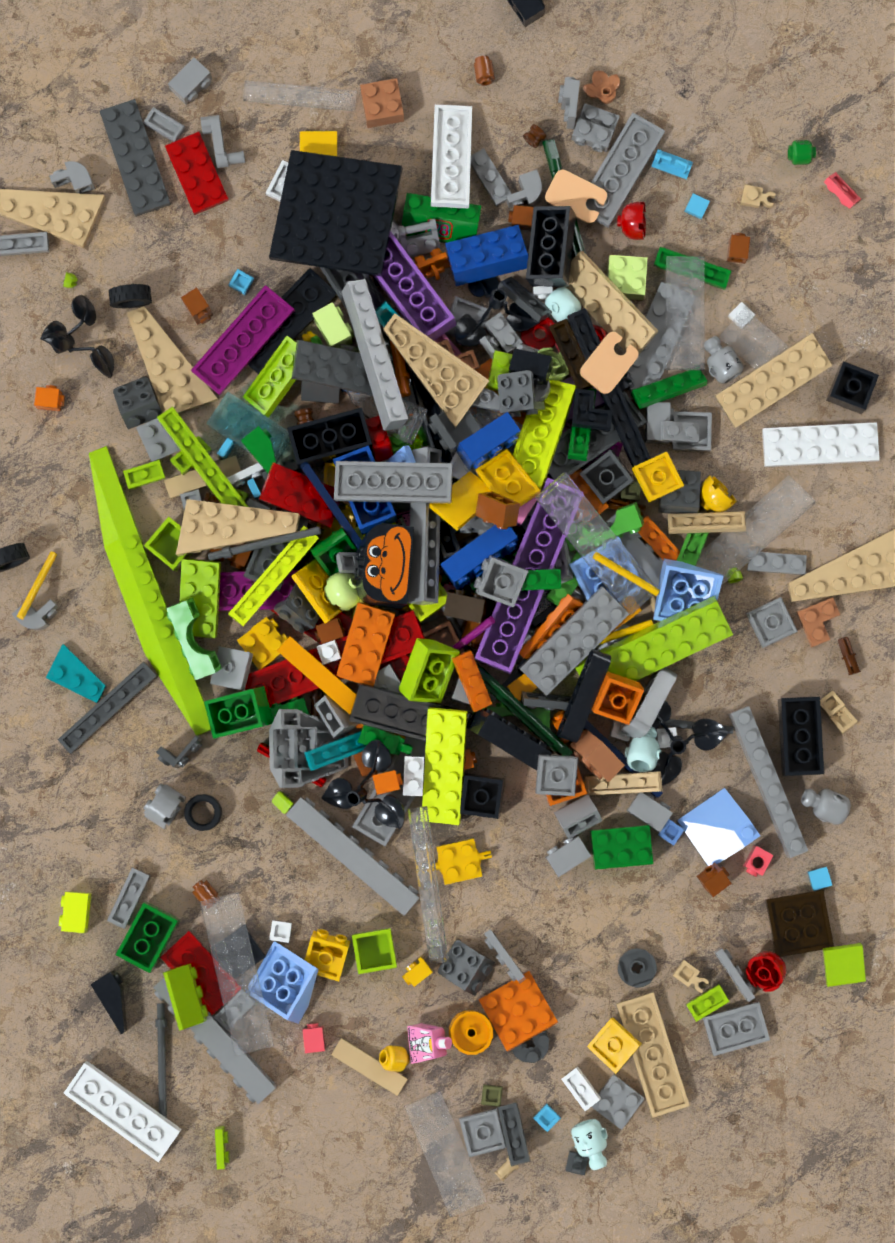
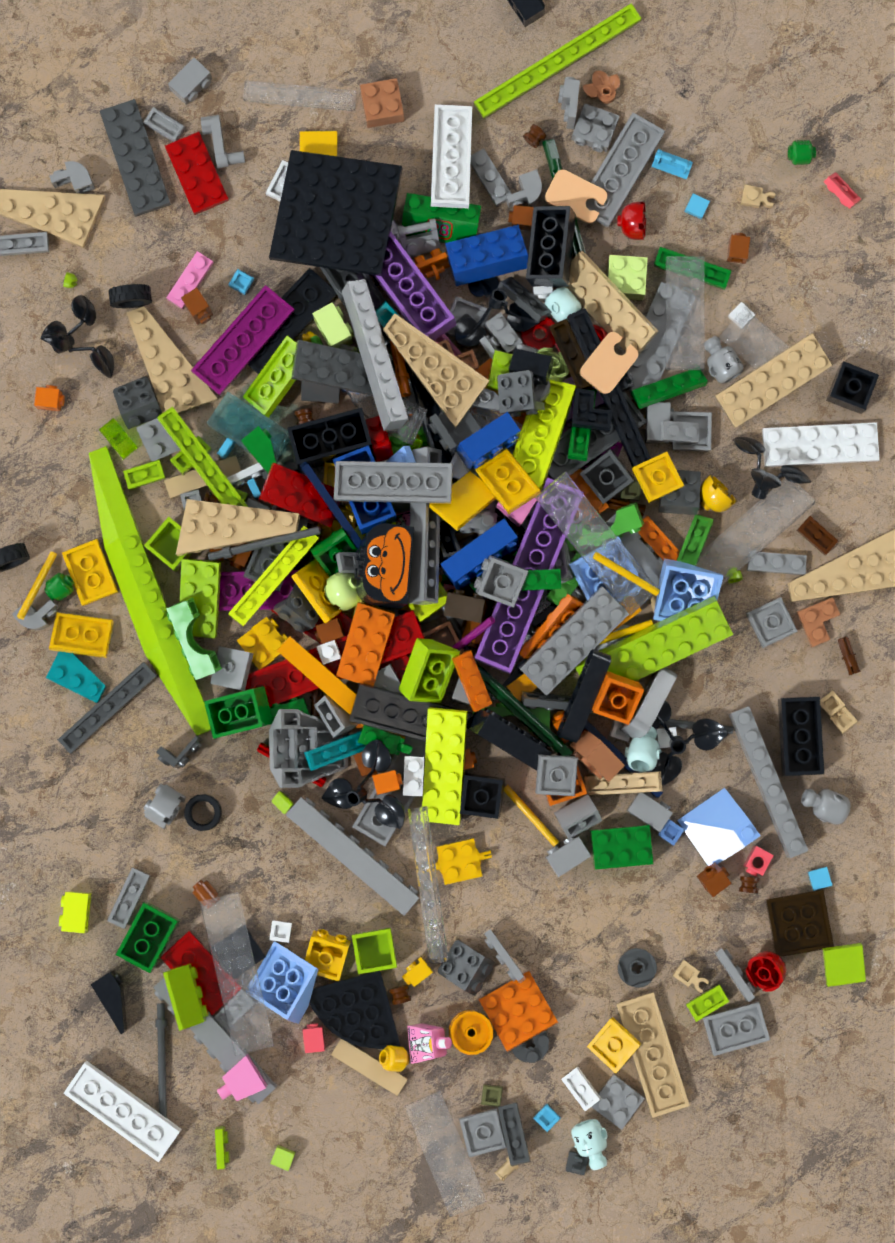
dark orange brick [474,56,495,86] -> none
dark orange brick [475,491,520,529] -> none
tan tile [668,511,746,534] -> none
none -> green head [44,573,74,601]
none -> yellow tile [49,612,114,658]
none -> yellow tile [62,539,118,606]
none -> clear neon green slope [99,418,138,460]
none -> bright pink plate [166,251,214,309]
none -> bright pink torso [217,1054,268,1101]
none -> lime slope [270,1145,296,1171]
none -> black plate [309,971,401,1049]
none -> reddish brown wheel [389,985,411,1005]
none -> lime plate [474,3,642,119]
none -> yellow bar [504,784,559,847]
none -> black plant [732,437,812,499]
none -> reddish brown wheel [739,876,760,894]
none -> reddish brown plate [796,516,838,556]

